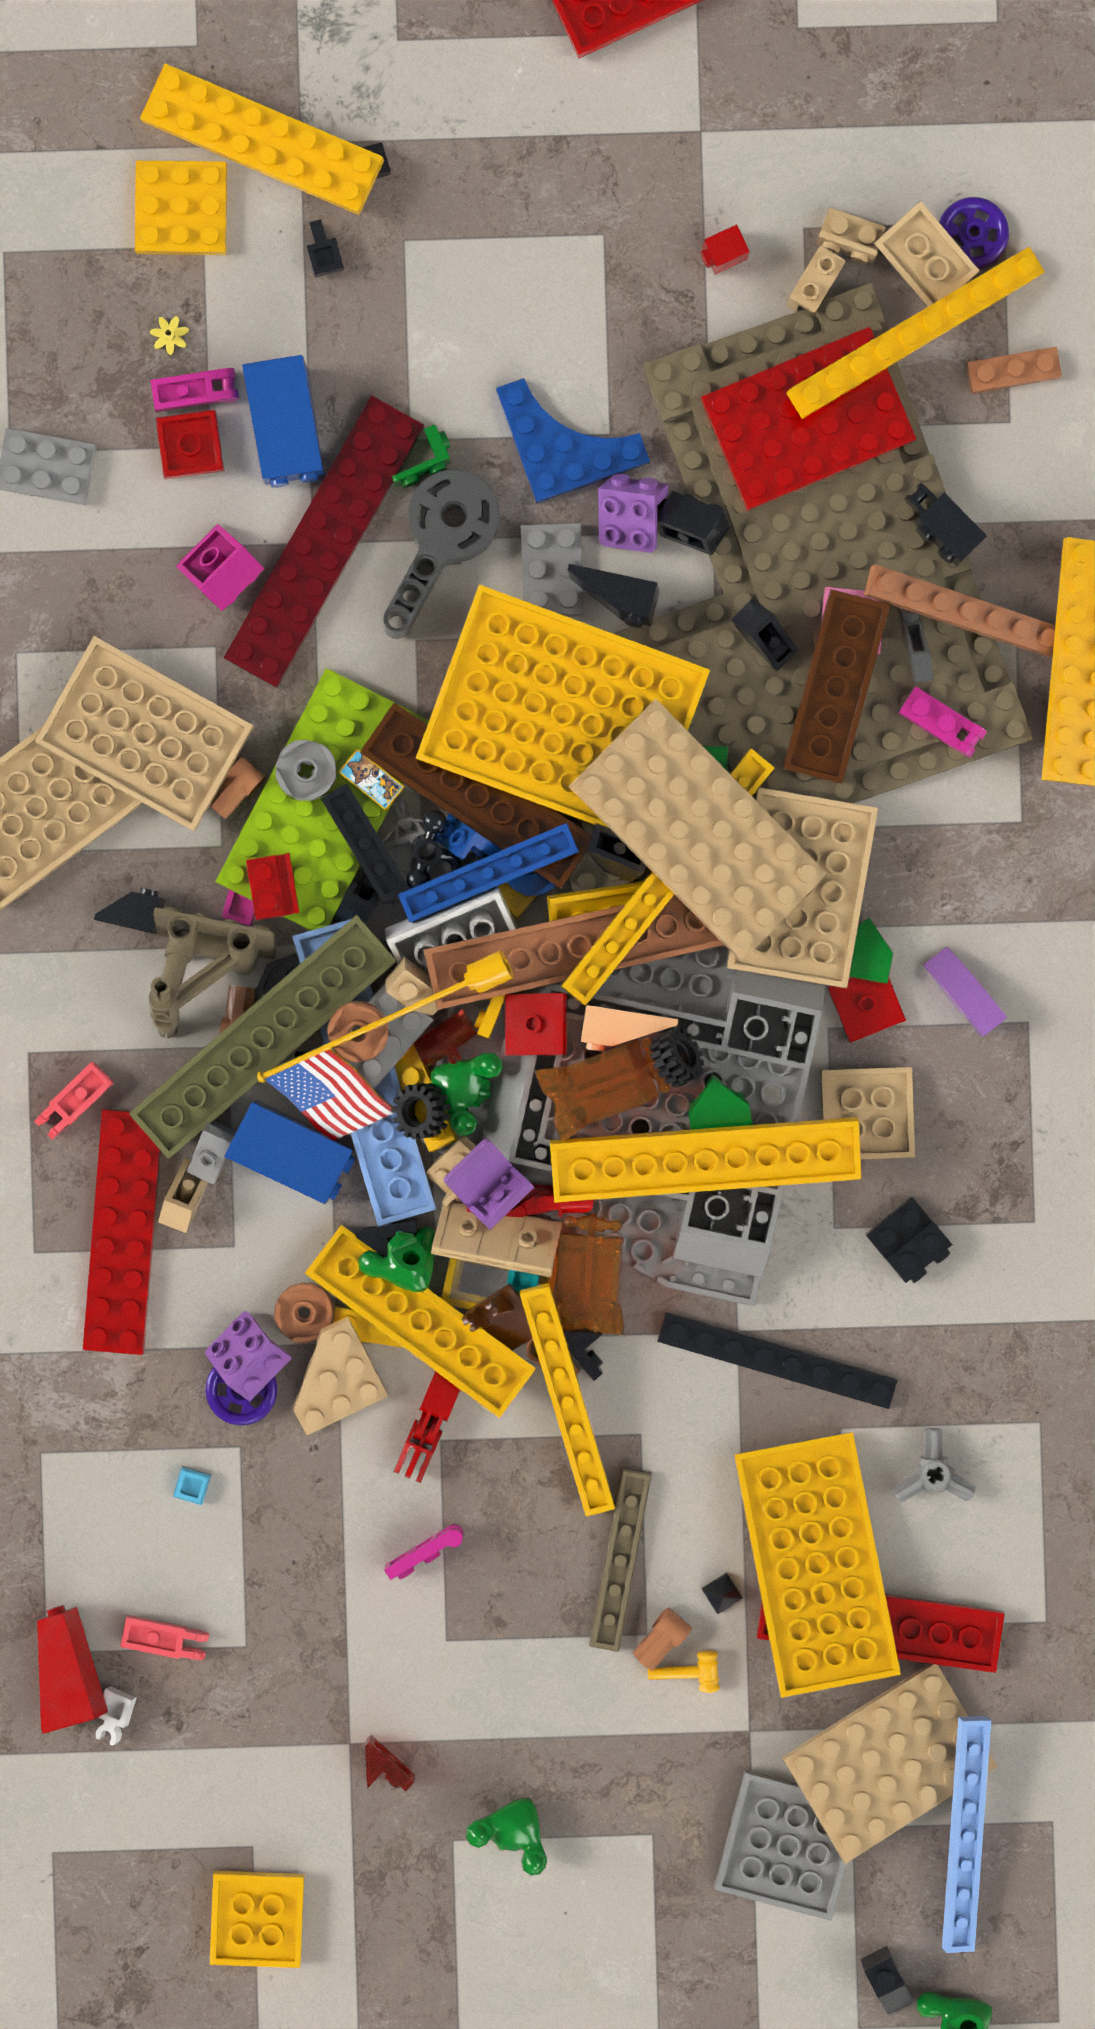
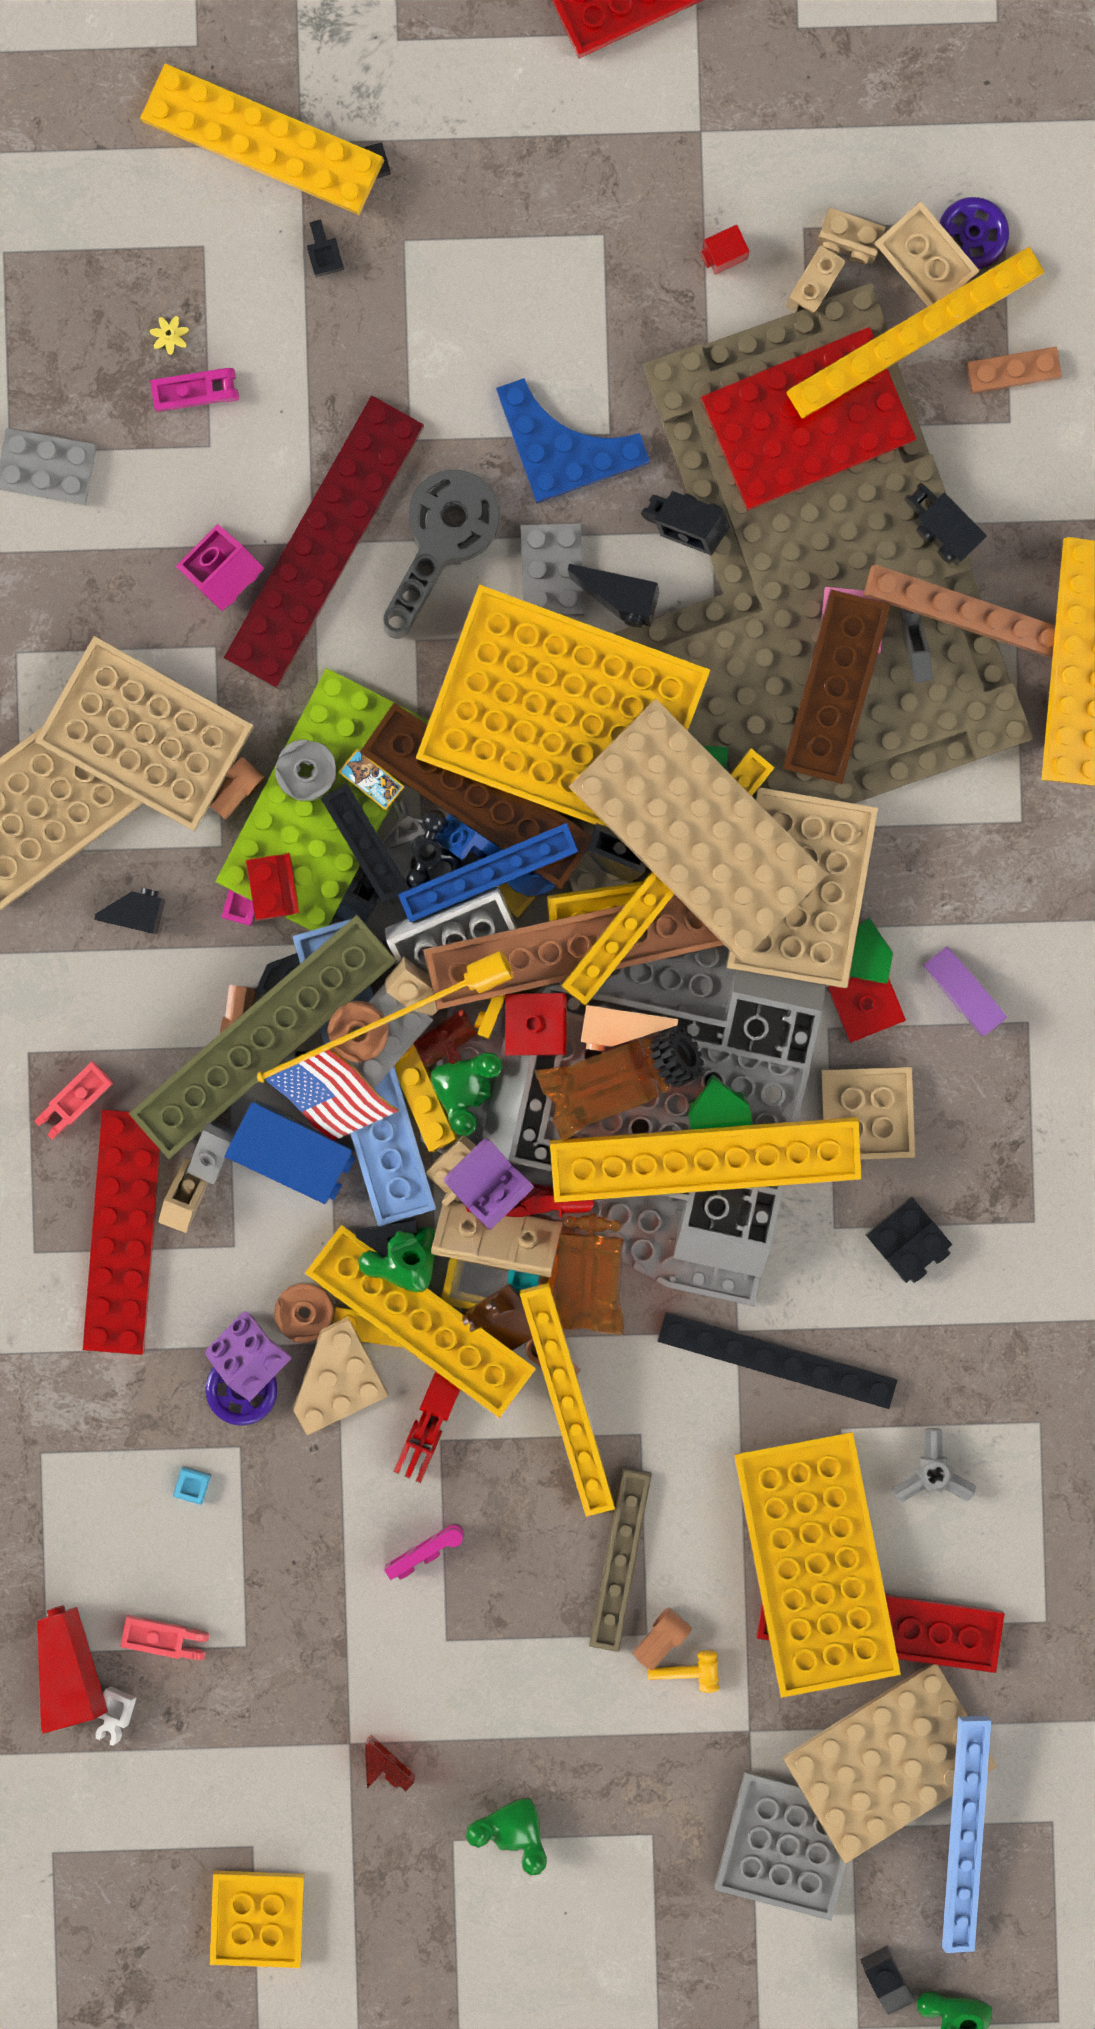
yellow plate [135,160,228,255] -> none
dark tan plate [149,907,276,1038] -> none
red plate [155,410,225,480] -> none
blue slope [242,355,325,488] -> none
black tyre [391,1083,451,1139] -> none
green bracket [392,424,451,488] -> none
black slope [563,1328,603,1381] -> none
medium lavender bracket [598,474,668,553] -> none
black slope [701,1572,743,1614] -> none
black slope [730,598,799,671] -> none
dark pink plate [898,686,987,758] -> none

